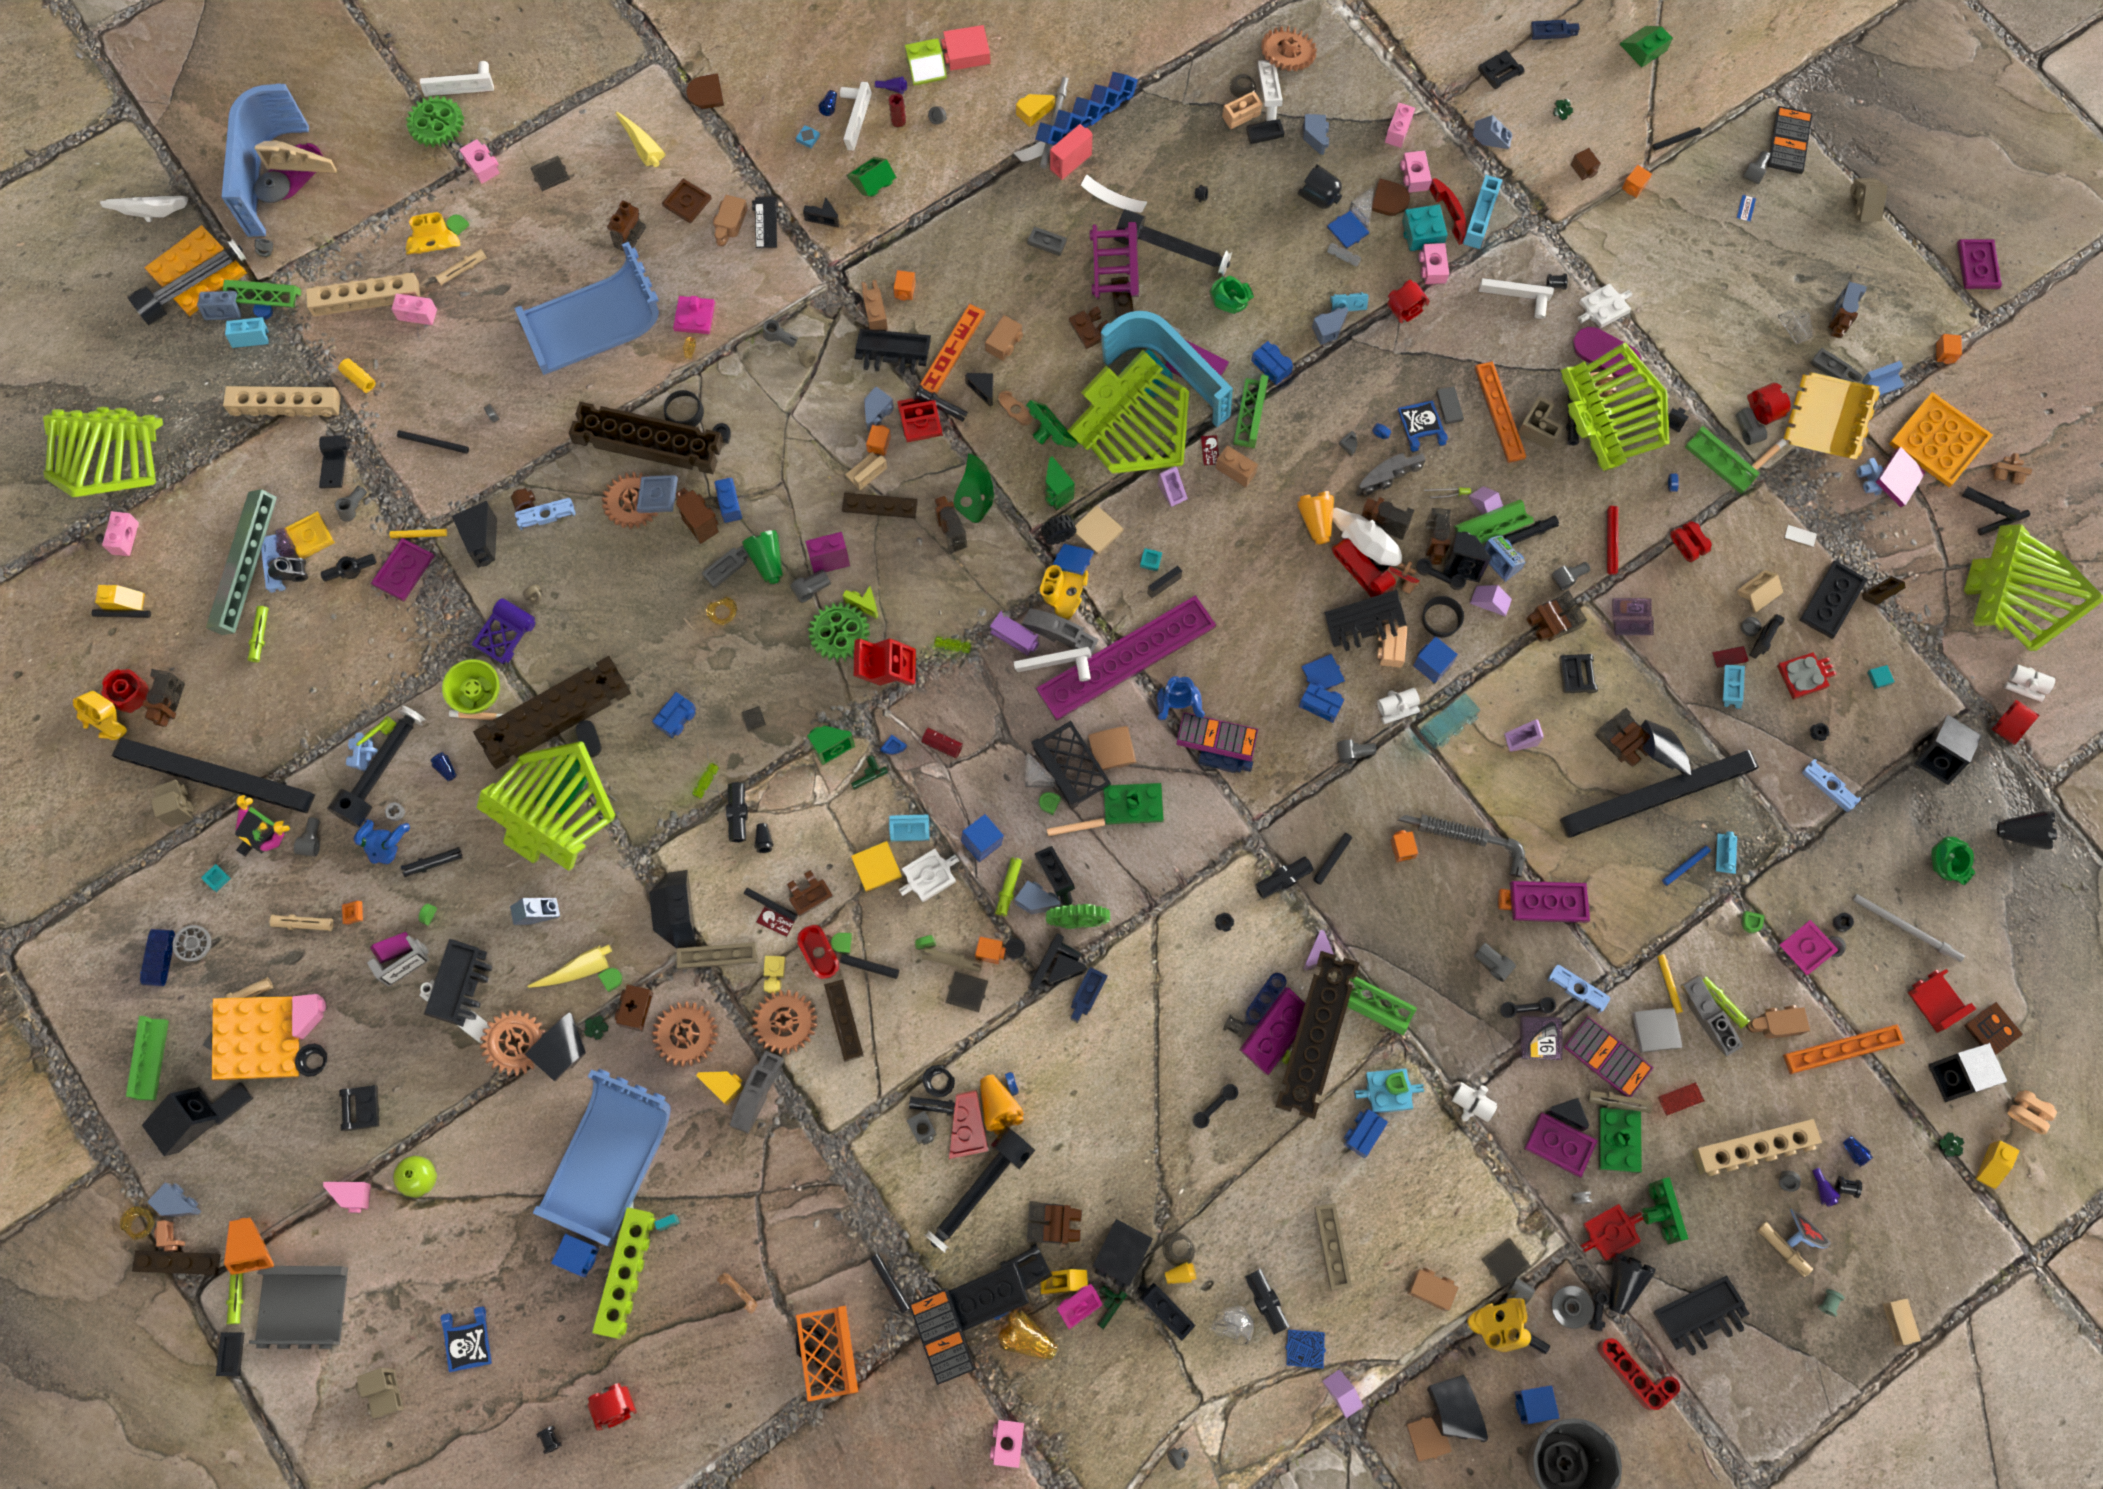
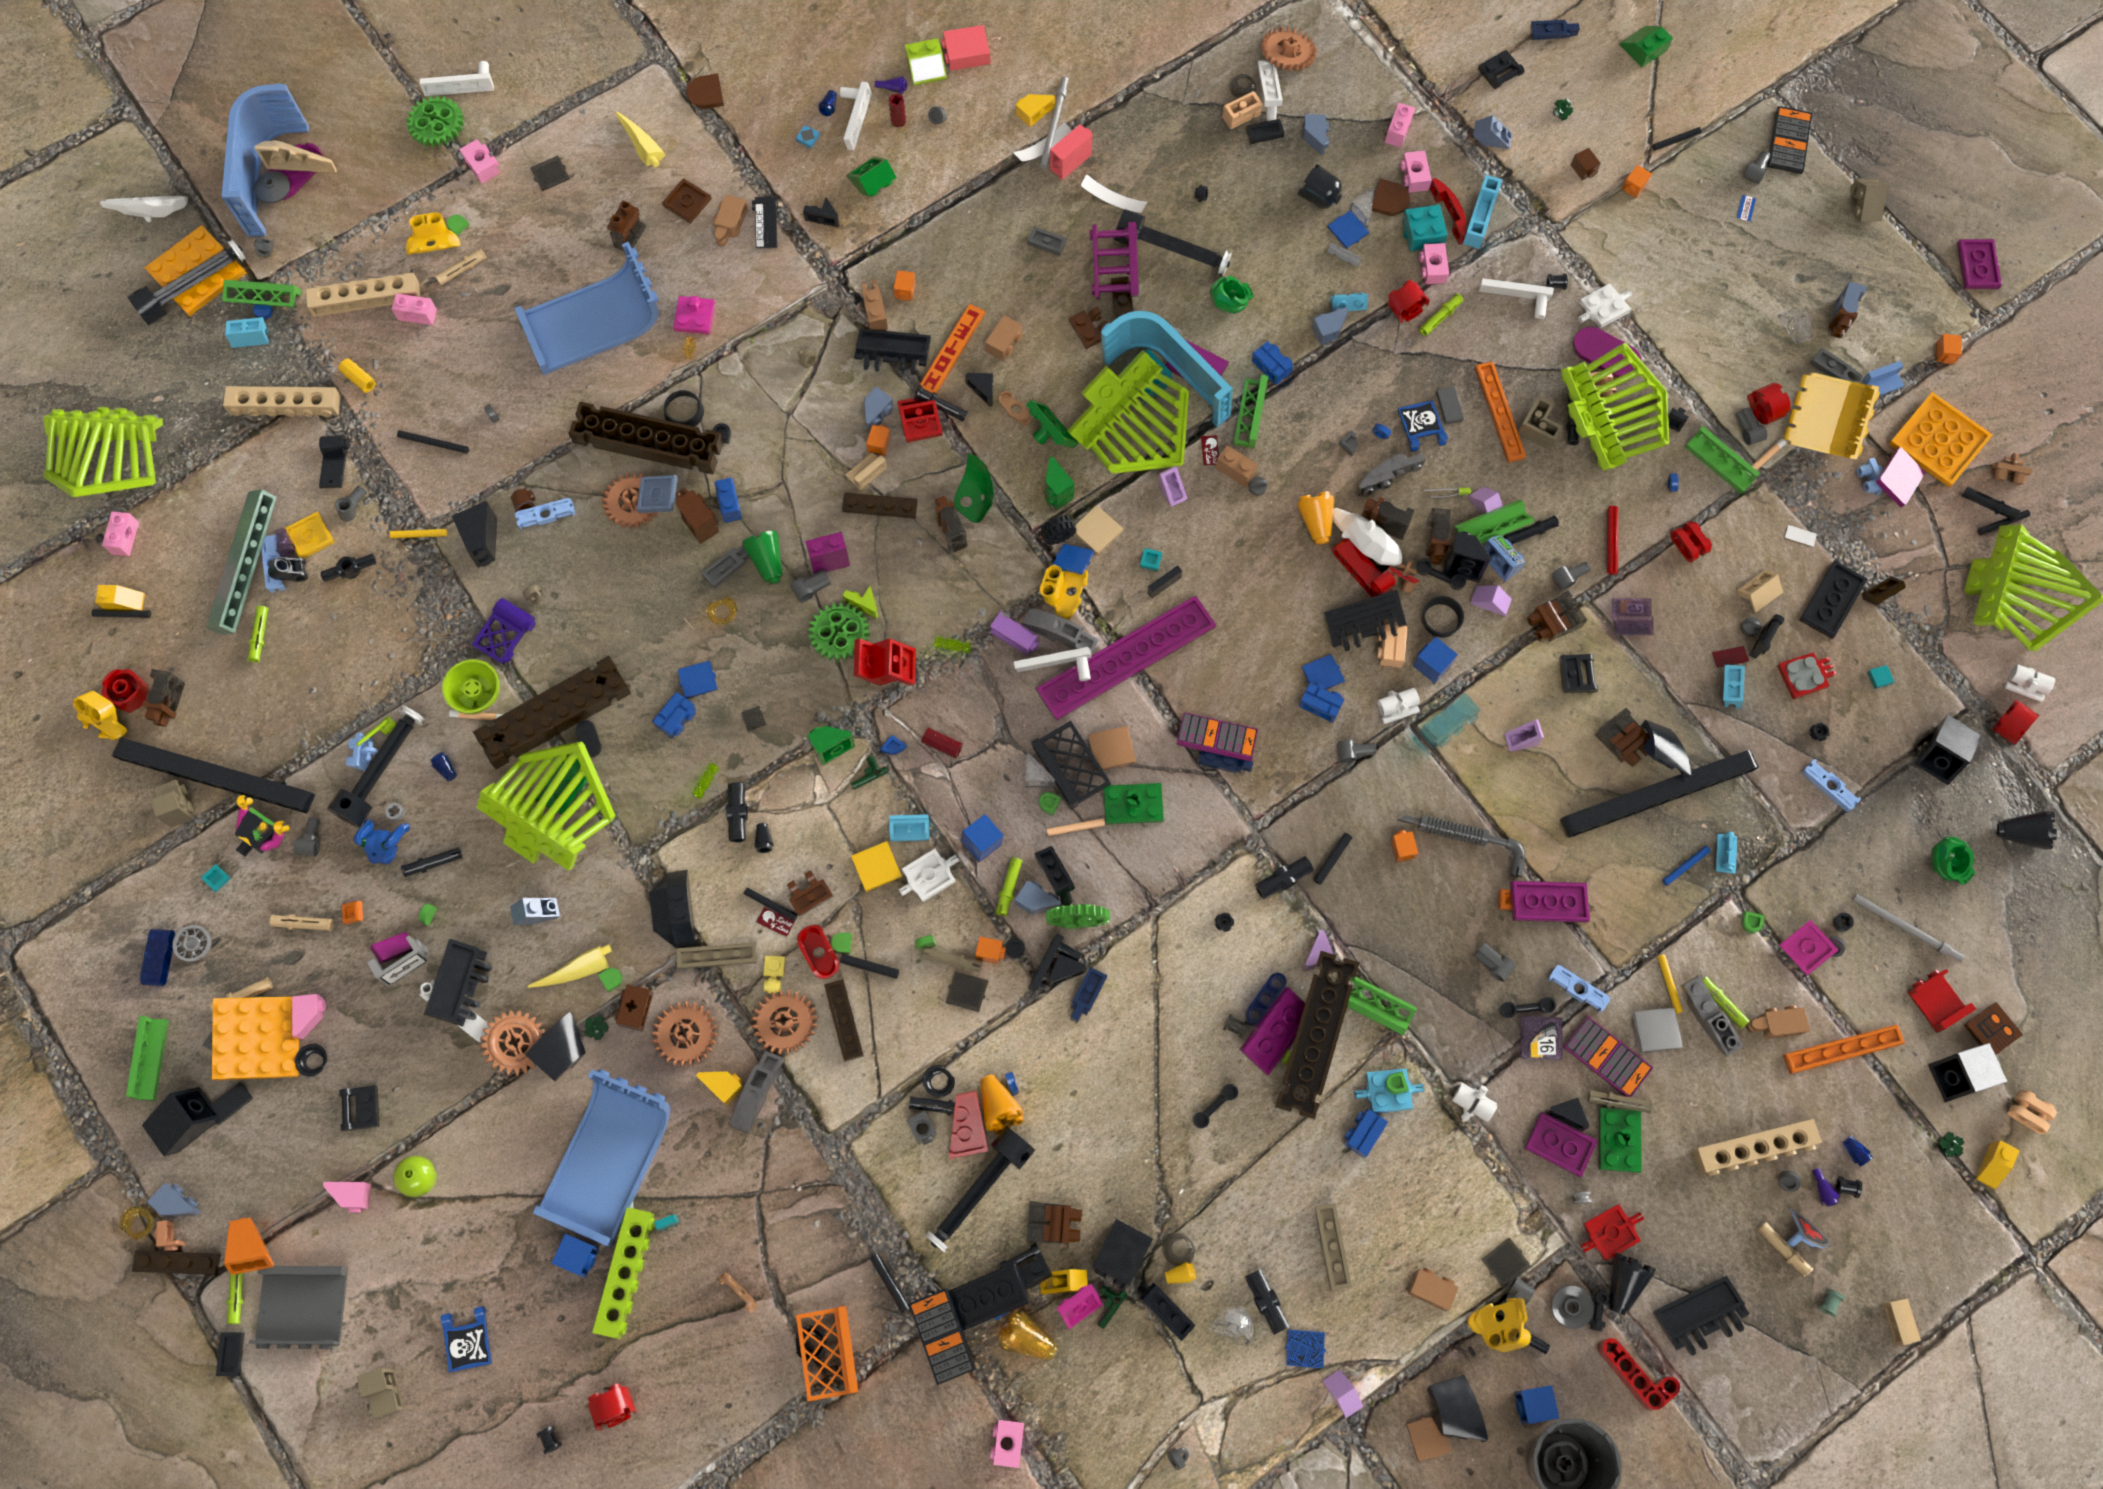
sand blue bracket [197,291,241,320] -> none
magenta tile [371,538,435,602] -> none
dark grey pin [763,319,798,348] -> none
blue brick [1035,72,1138,146] -> none
blue hair [1157,676,1205,720] -> none
green plate [1642,1177,1689,1245] -> none
clear red tile [1658,1082,1705,1116] -> none
none -> blue piece [678,660,718,699]
none -> dark grey tile [1249,476,1267,496]
none -> lime pin [1419,293,1464,336]

